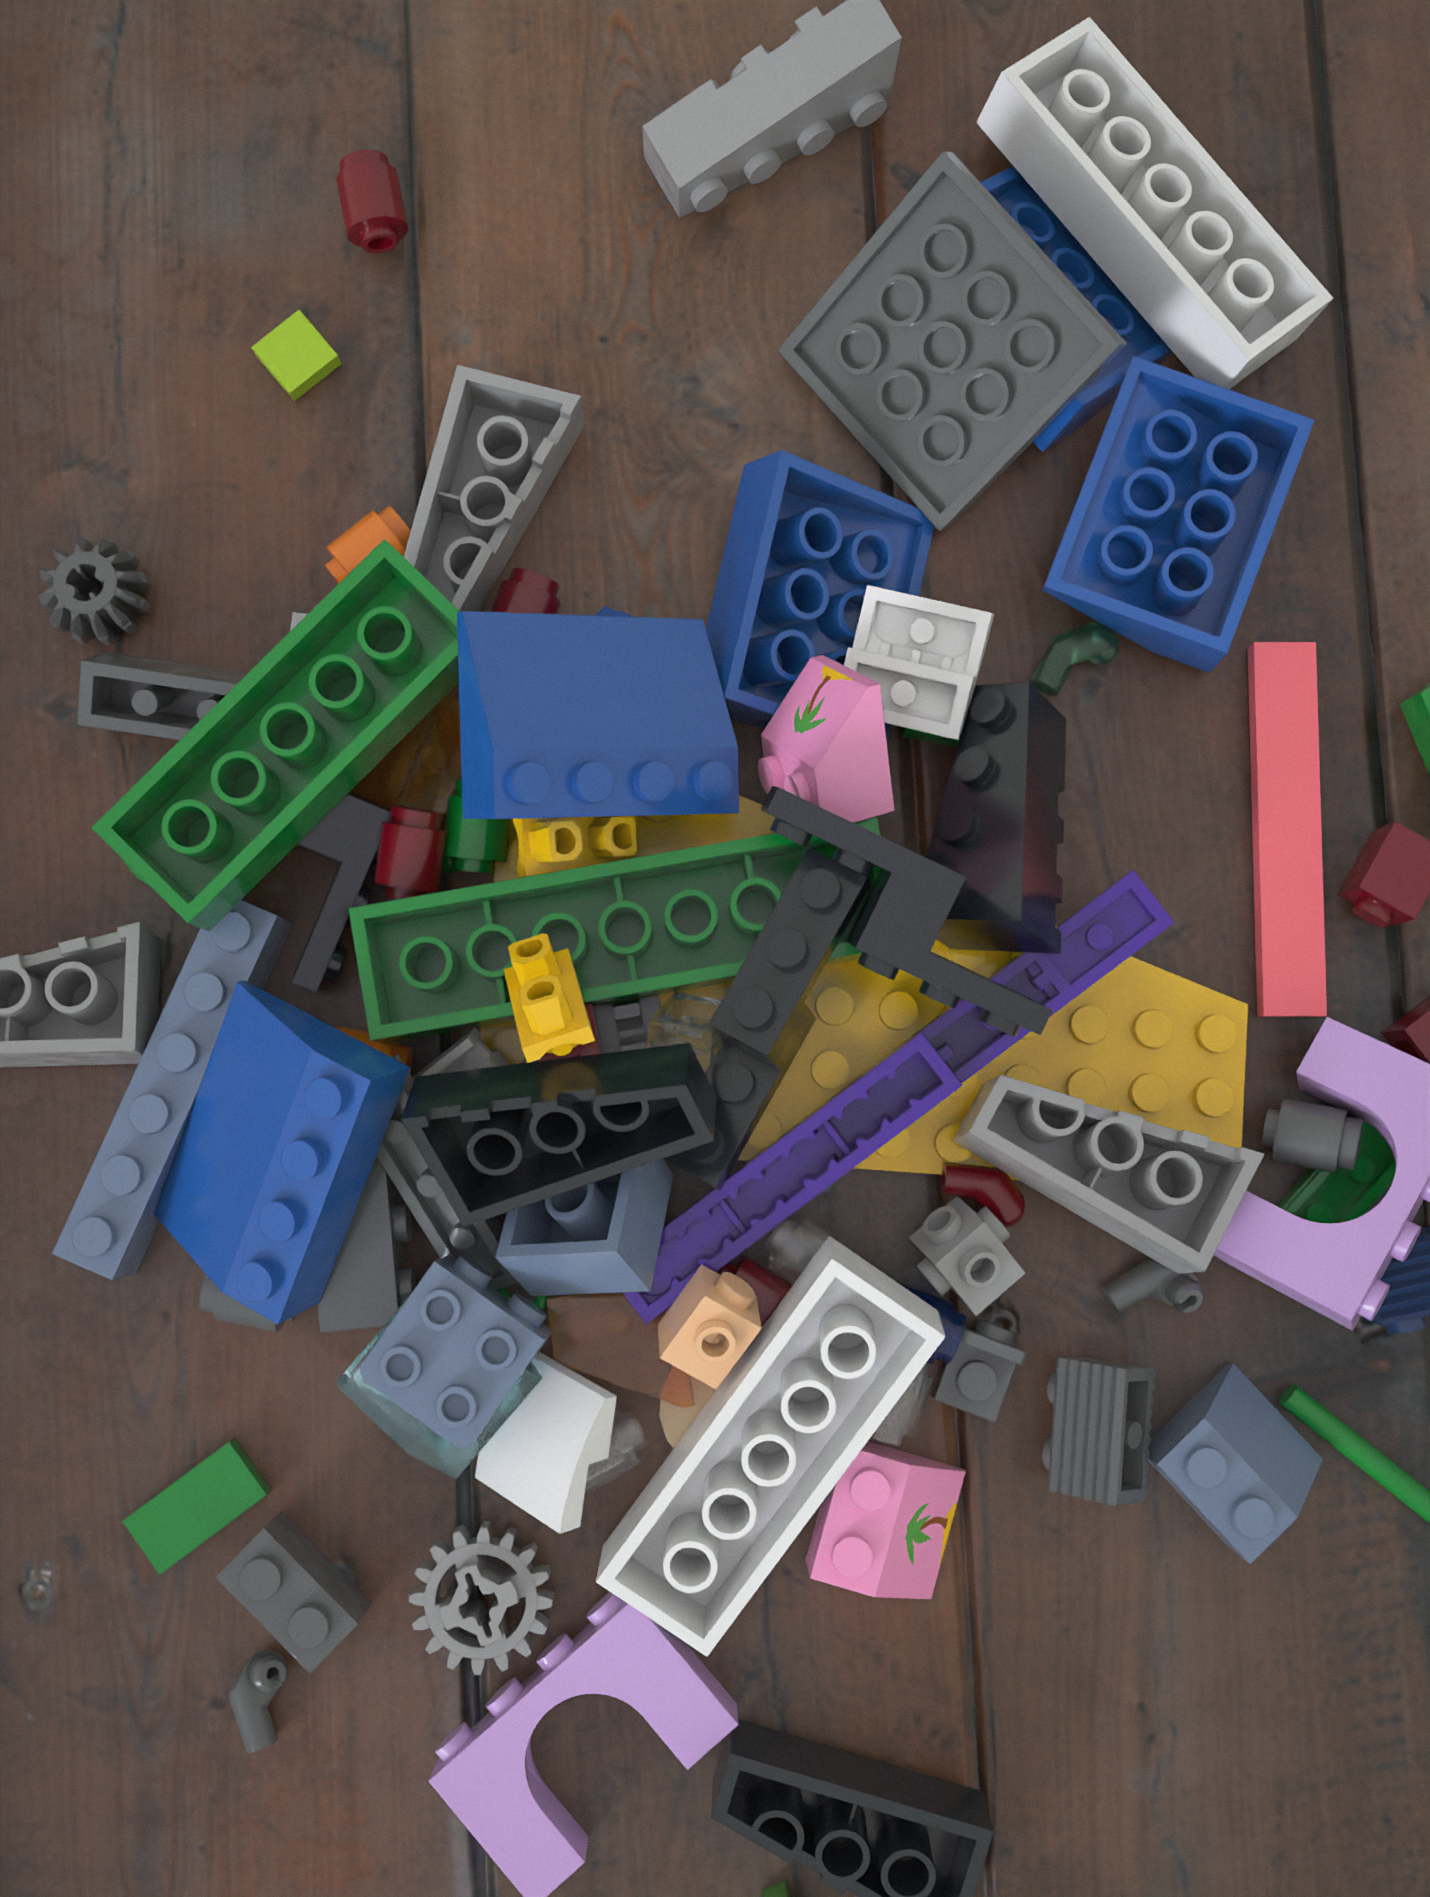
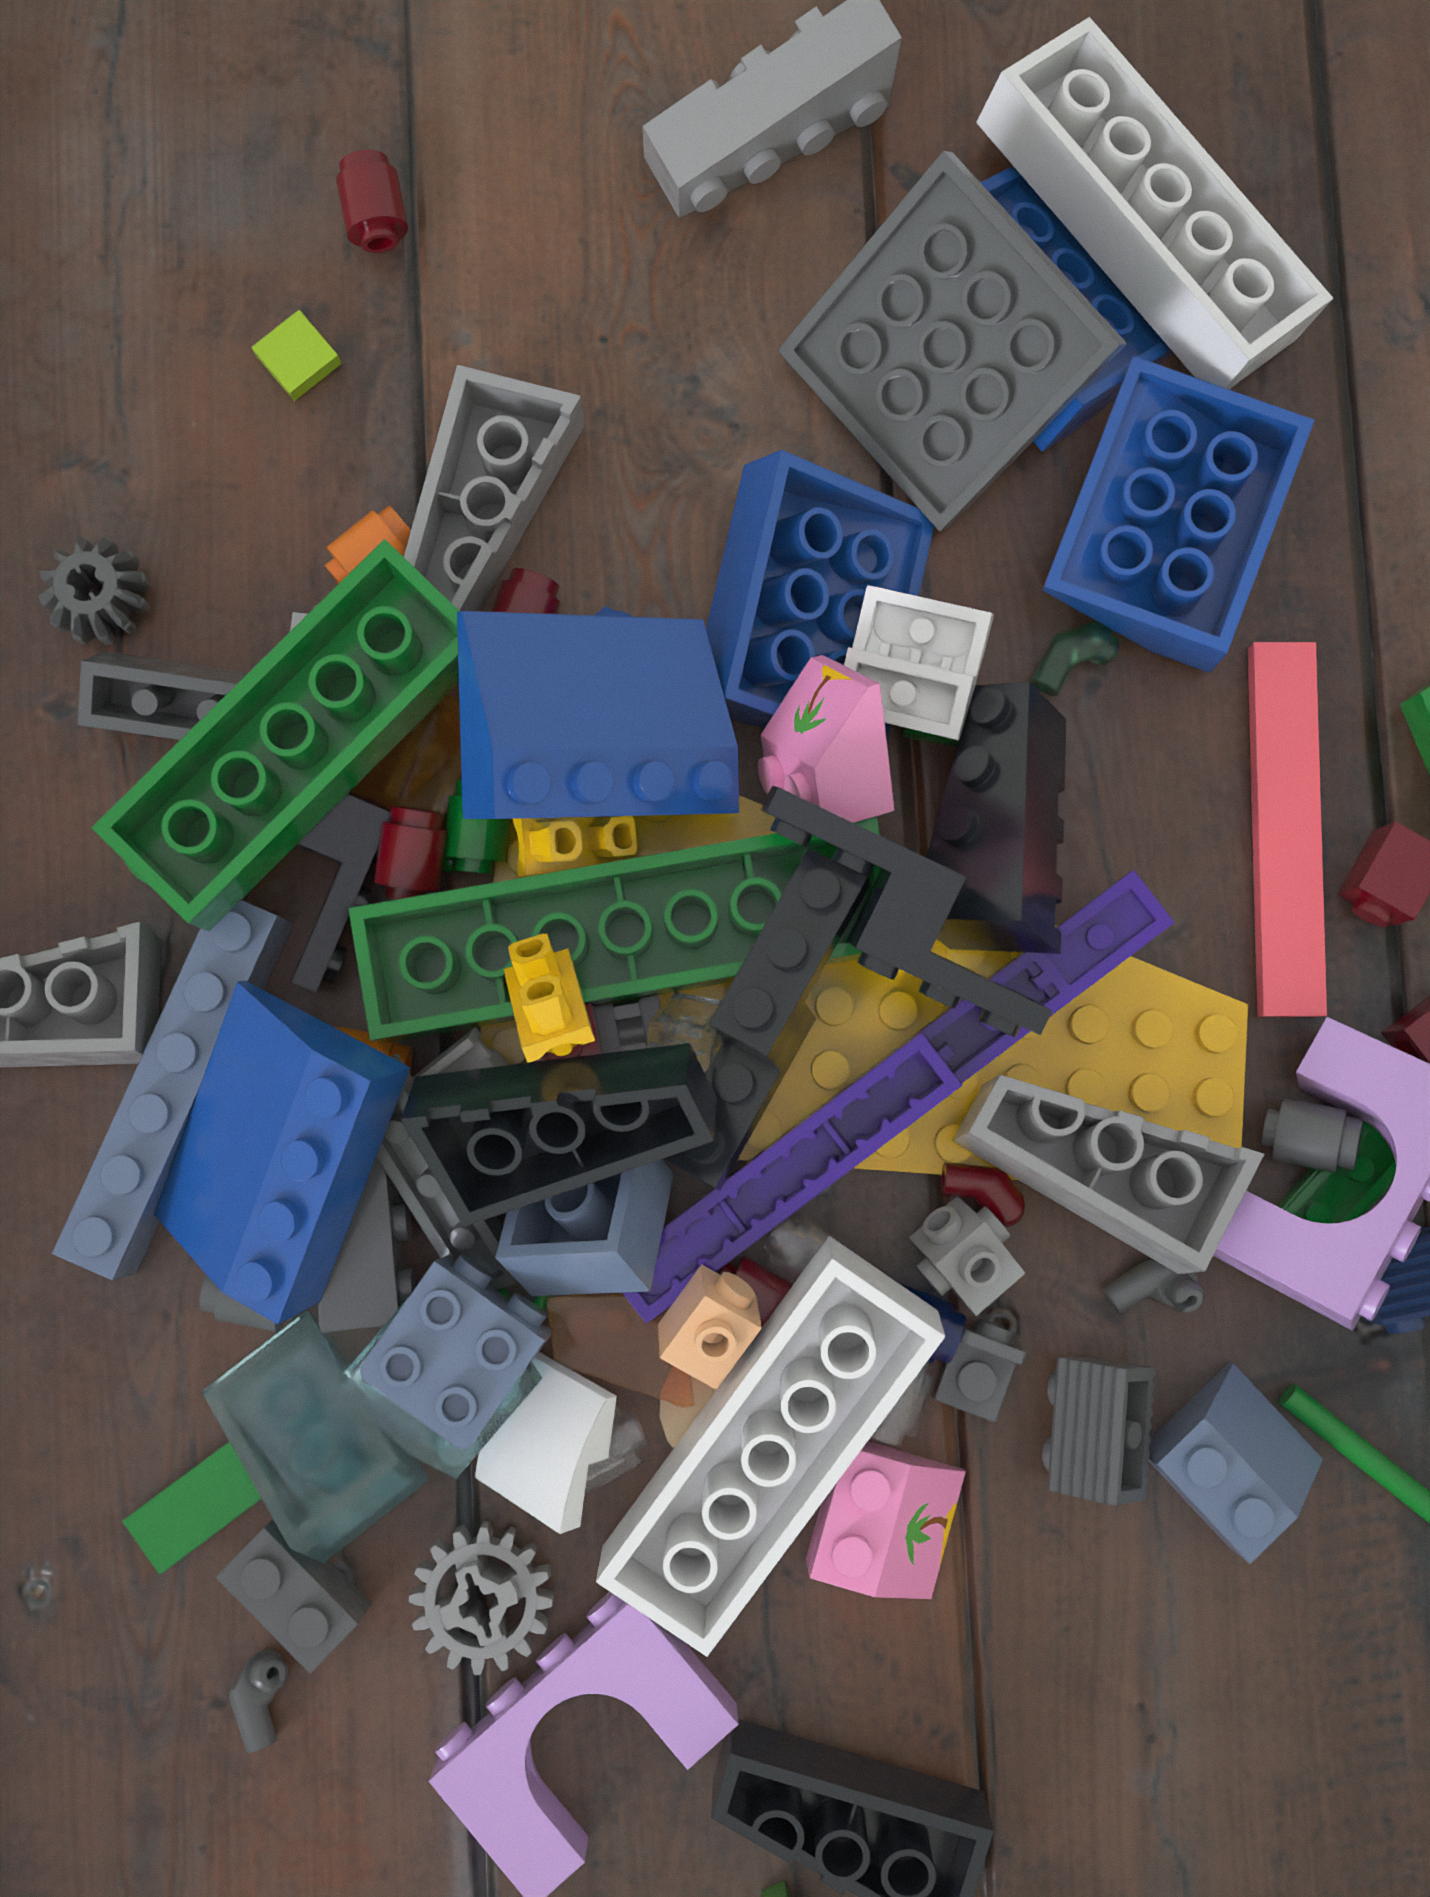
none -> clear light blue slope [201,1310,430,1564]

